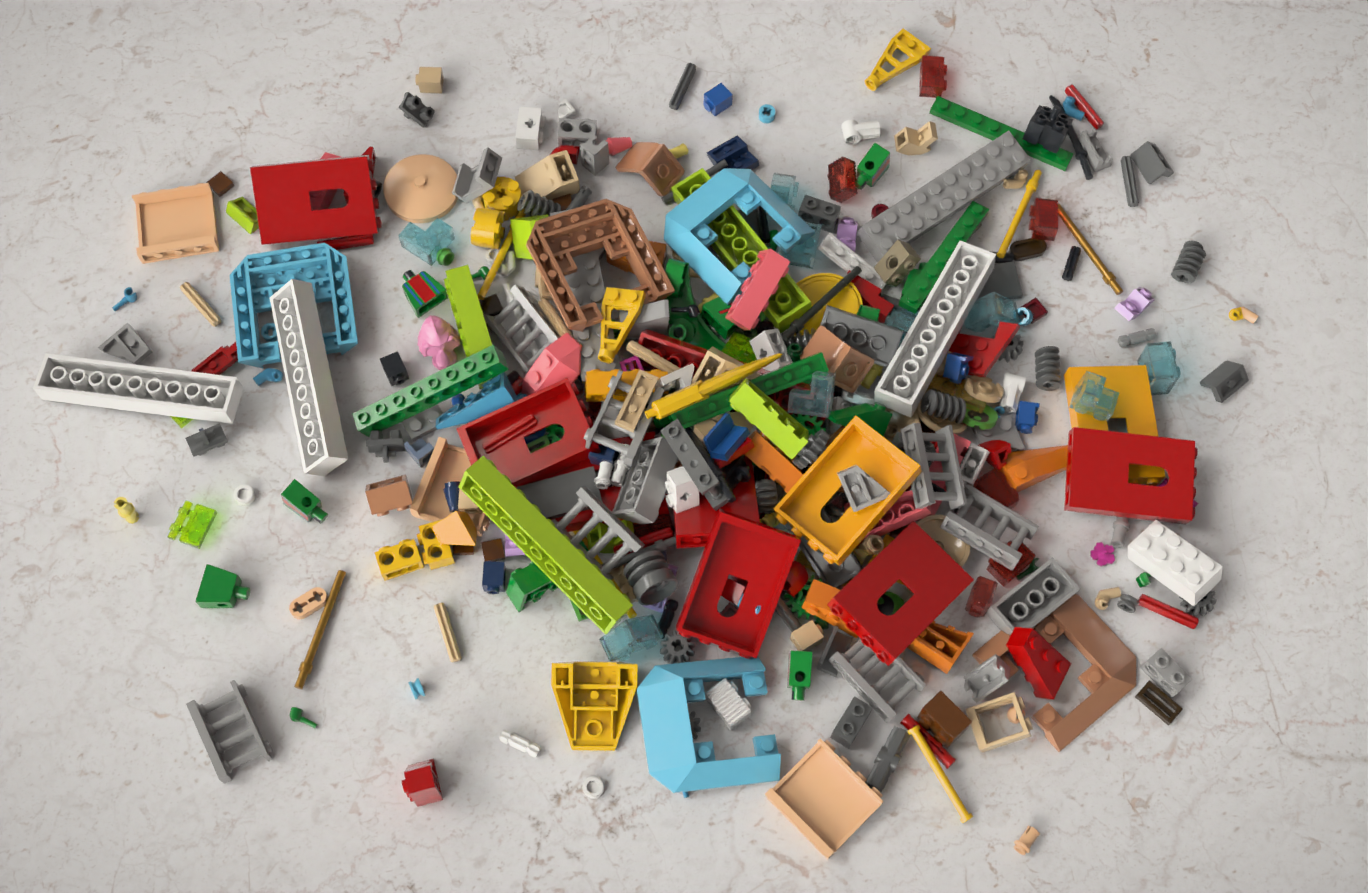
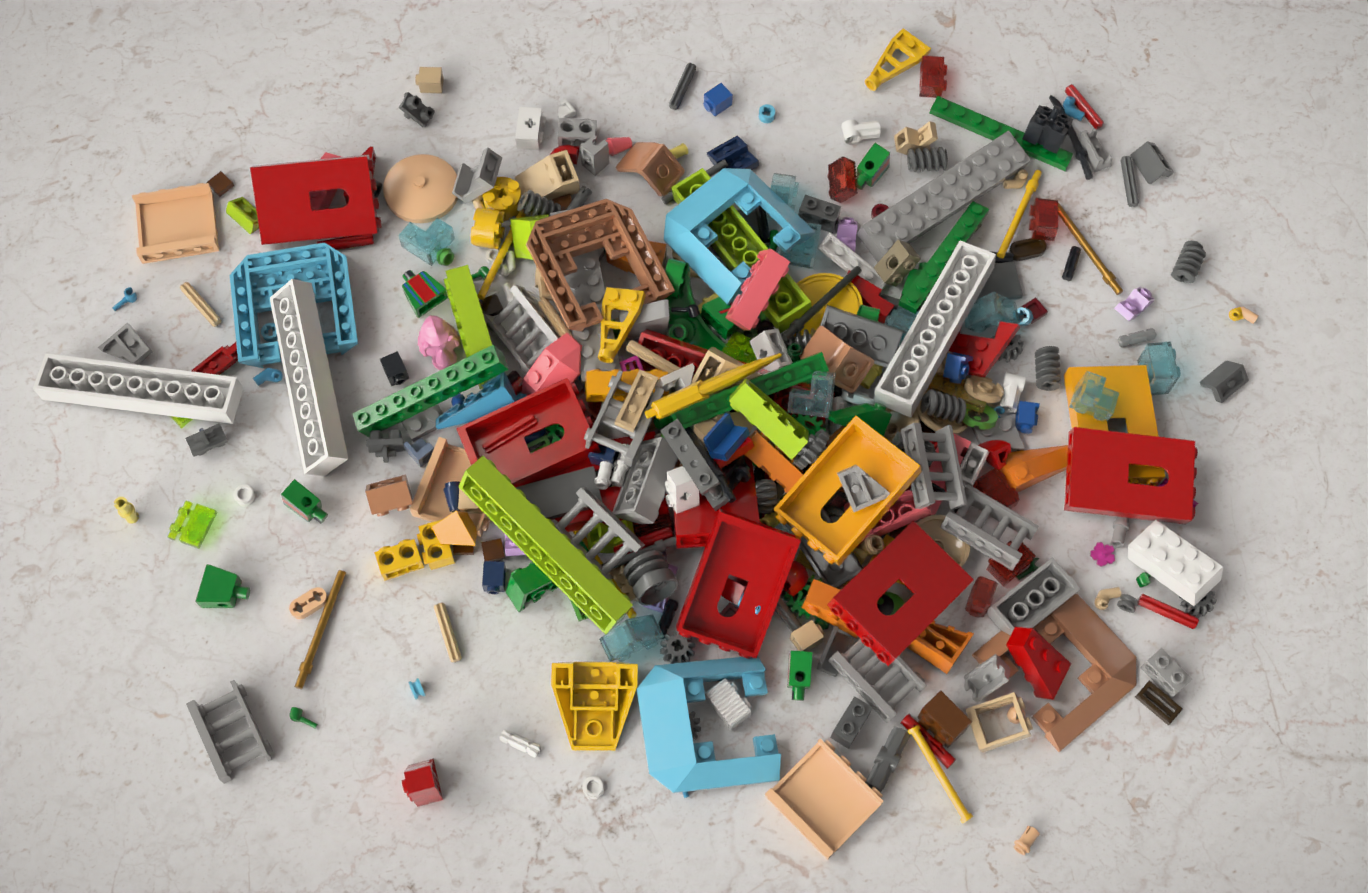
none -> dark grey piece [907,147,948,172]

